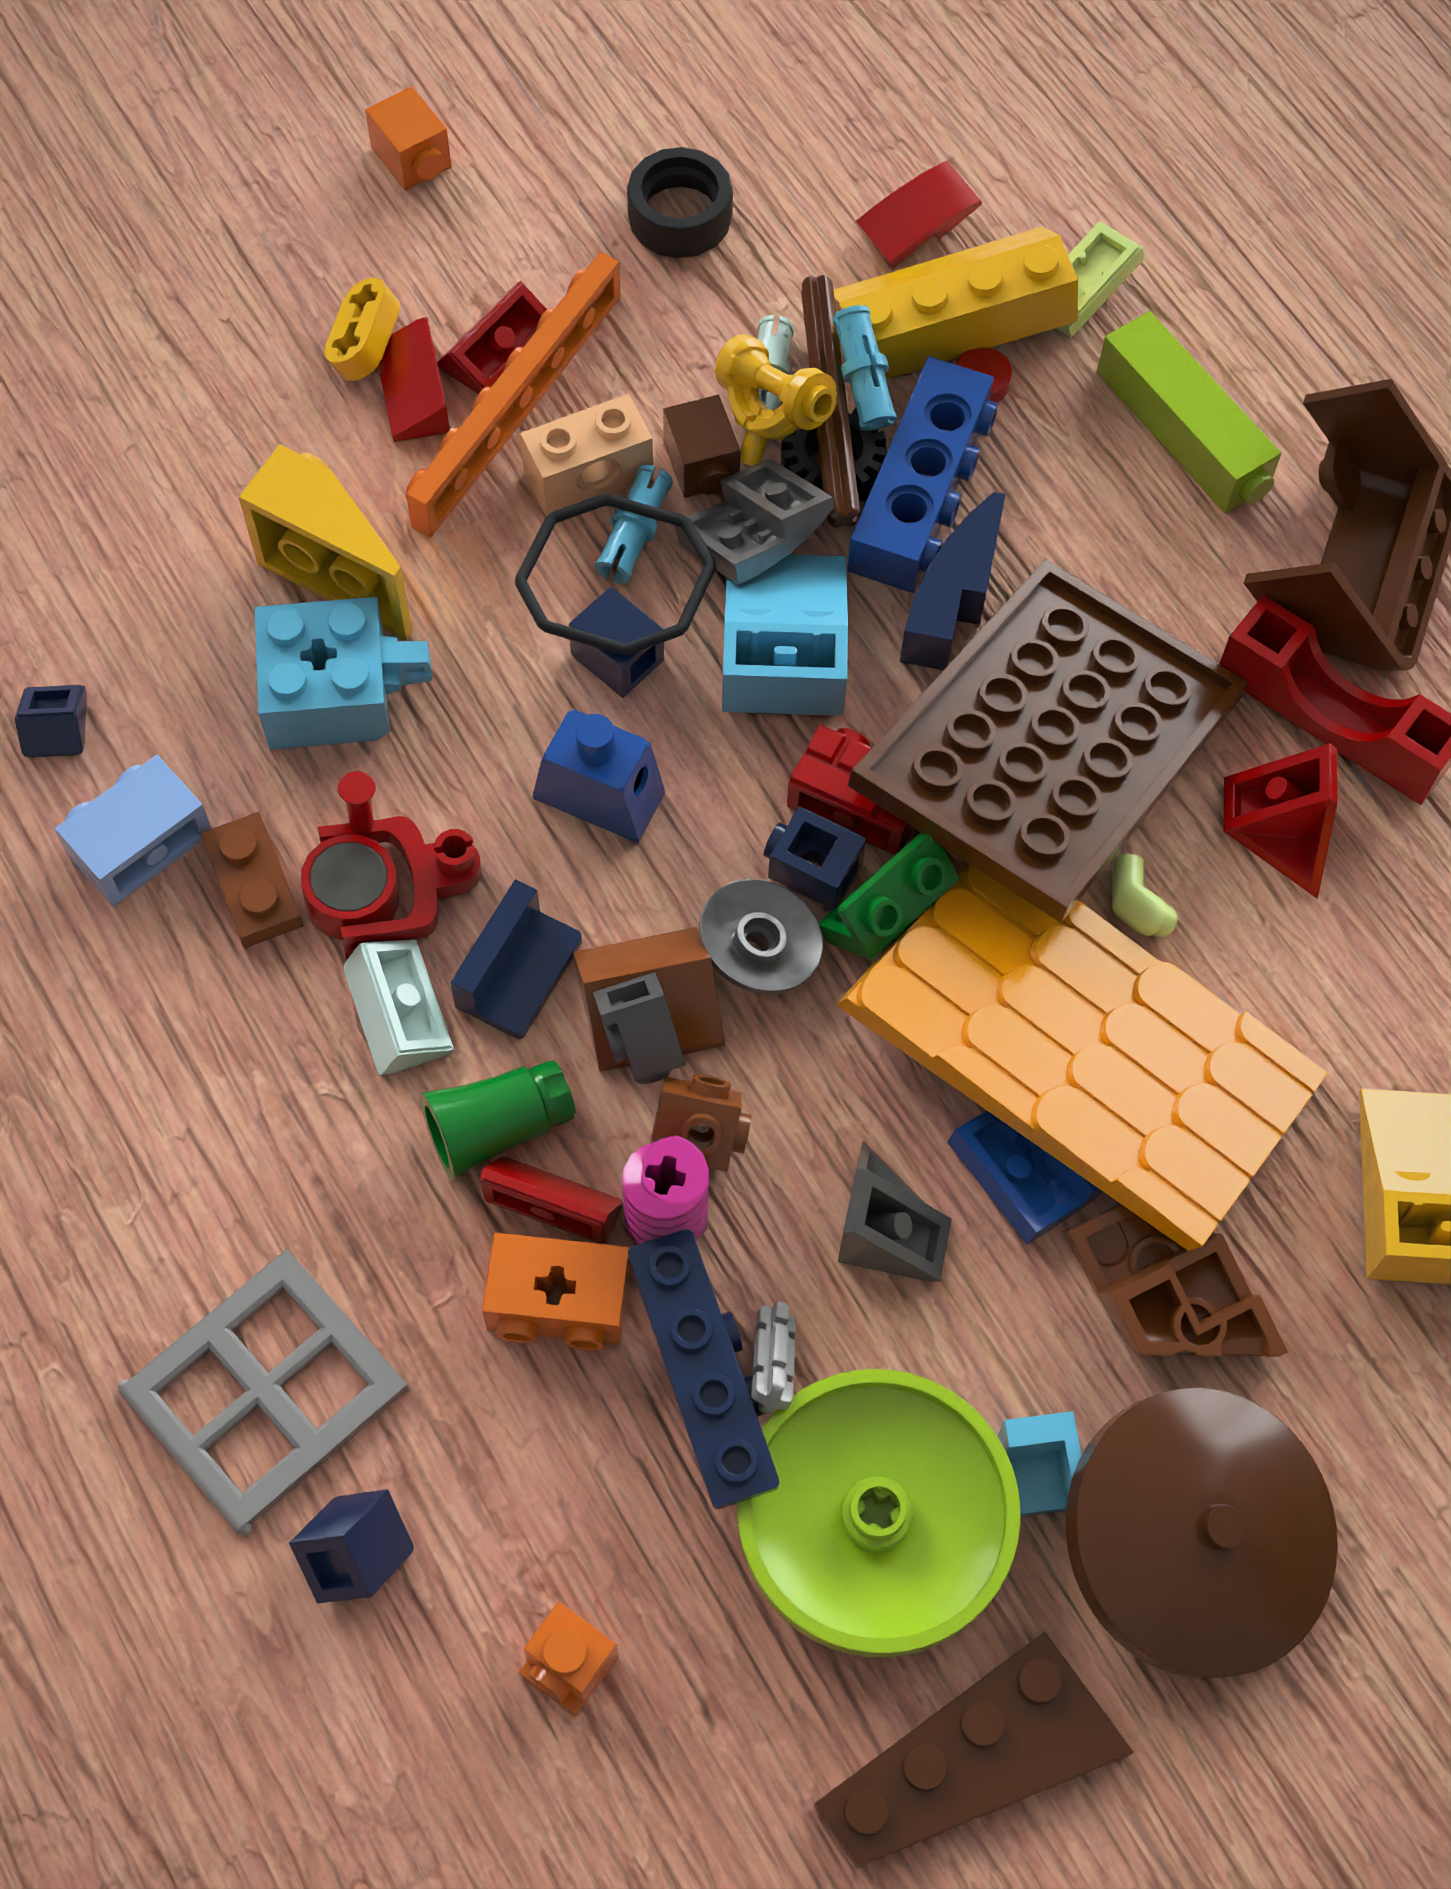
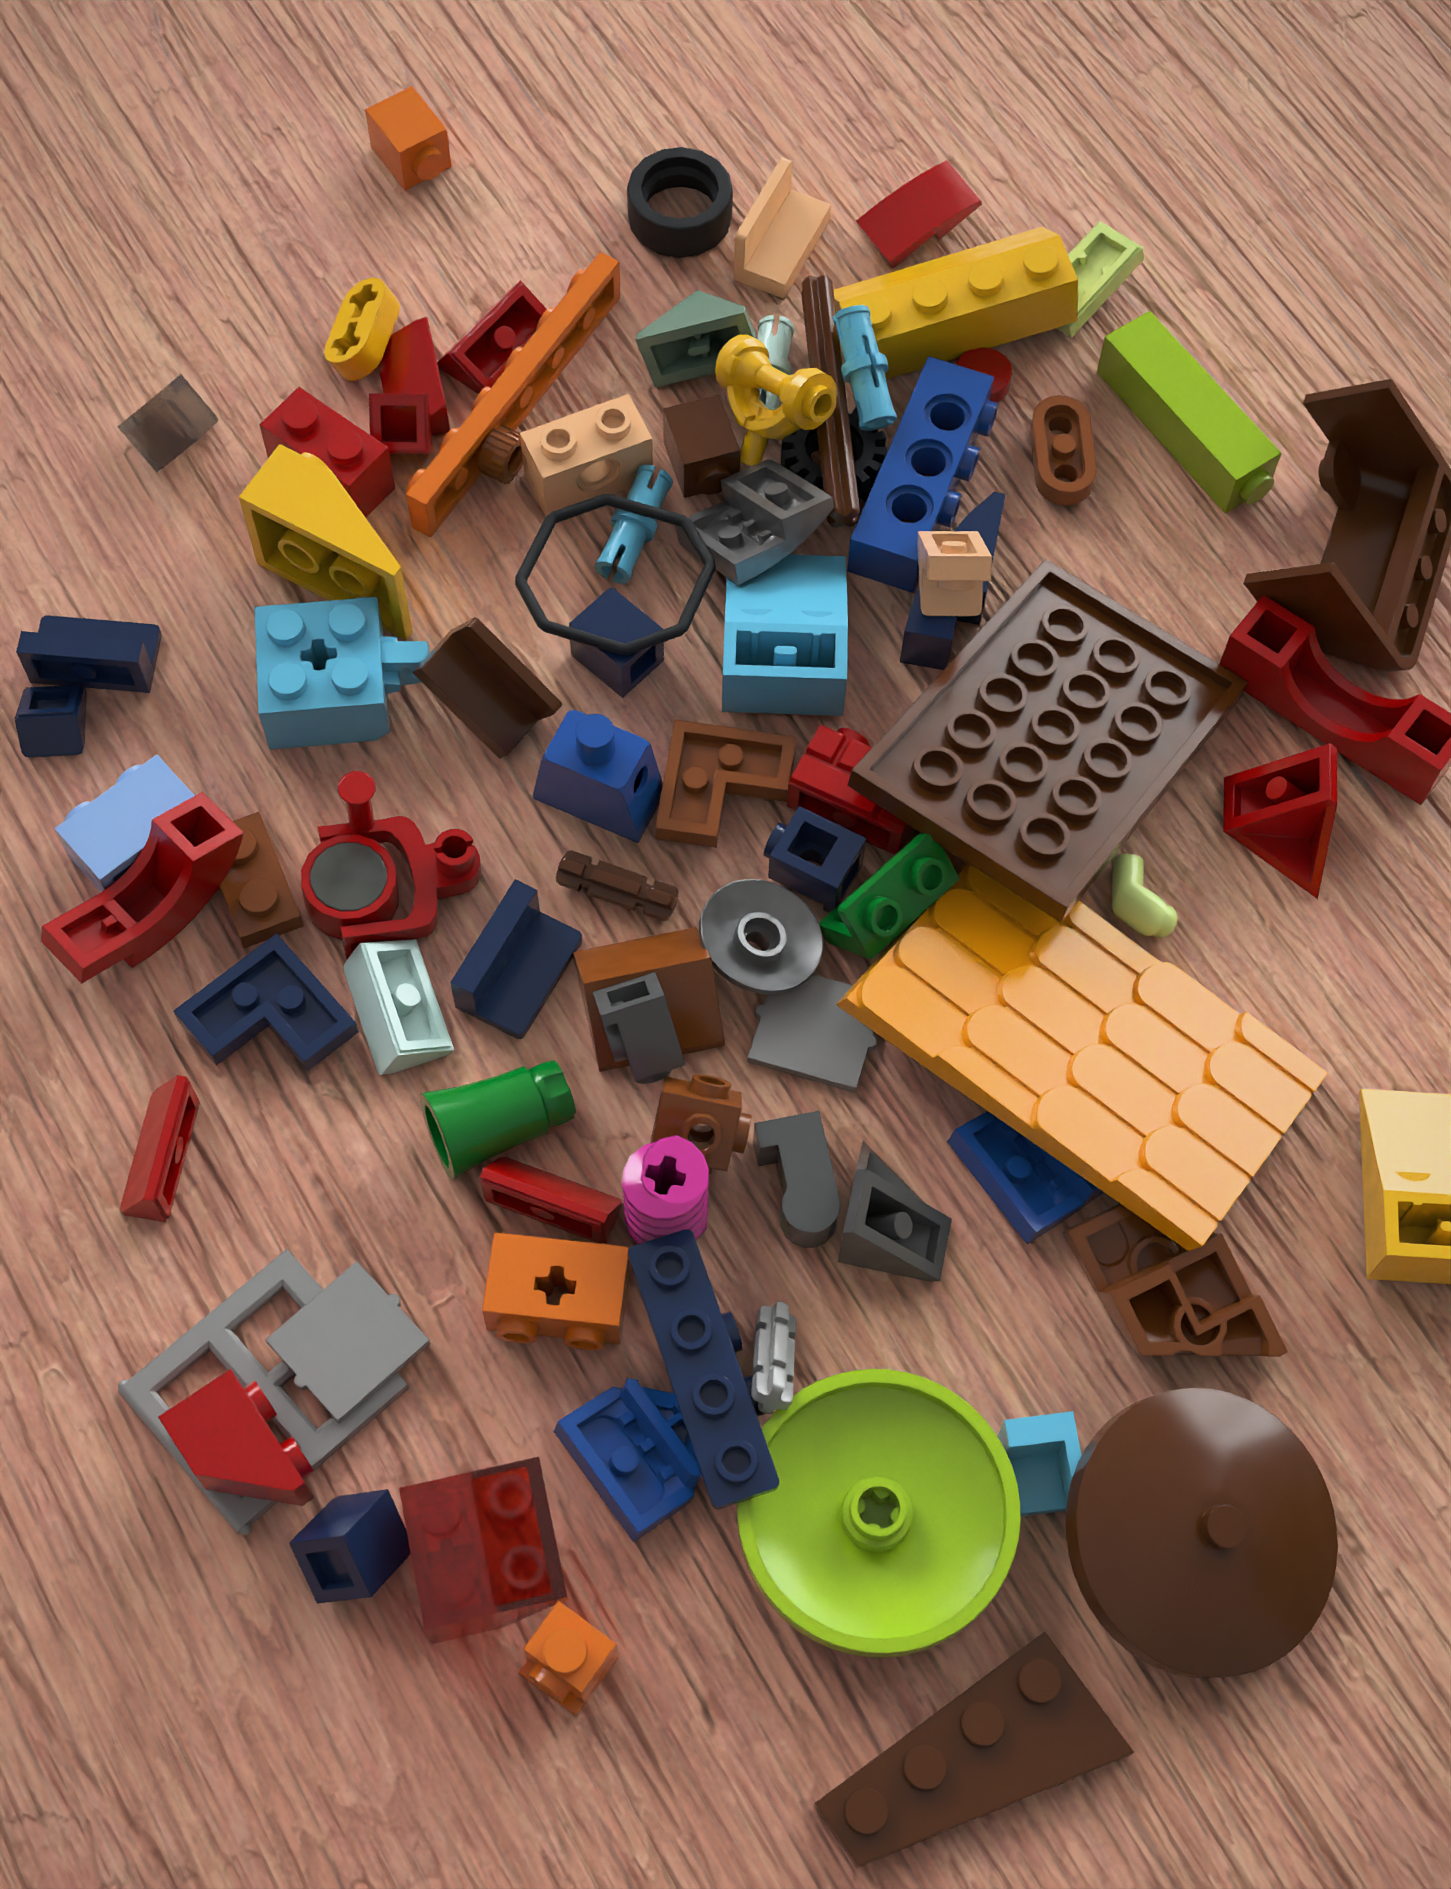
none -> dark blue panel [16,615,162,693]
none -> red arch [41,792,244,984]
none -> clear smoke panel [118,374,218,473]
none -> red slope [120,1075,200,1222]
none -> red slope [158,1369,315,1506]
none -> dark blue plate [173,933,359,1071]
none -> red brick [259,387,395,518]
none -> light grey piece [265,1261,431,1424]
none -> red slope [369,393,433,454]
none -> clear red slope [399,1457,568,1644]
none -> reddish brown panel [412,617,562,759]
none -> dark orange axle [478,425,523,484]
none -> blue slope [553,1378,701,1543]
none -> reddish brown axle [556,850,679,921]
none -> sand green slope [635,290,757,388]
none -> dark orange plate [655,719,796,848]
none -> light nougat panel [734,157,831,299]
none -> light grey piece [747,974,877,1093]
none -> dark grey leg [753,1111,840,1248]
none -> light nougat slope [917,531,992,616]
none -> dark orange plate [1030,395,1097,505]

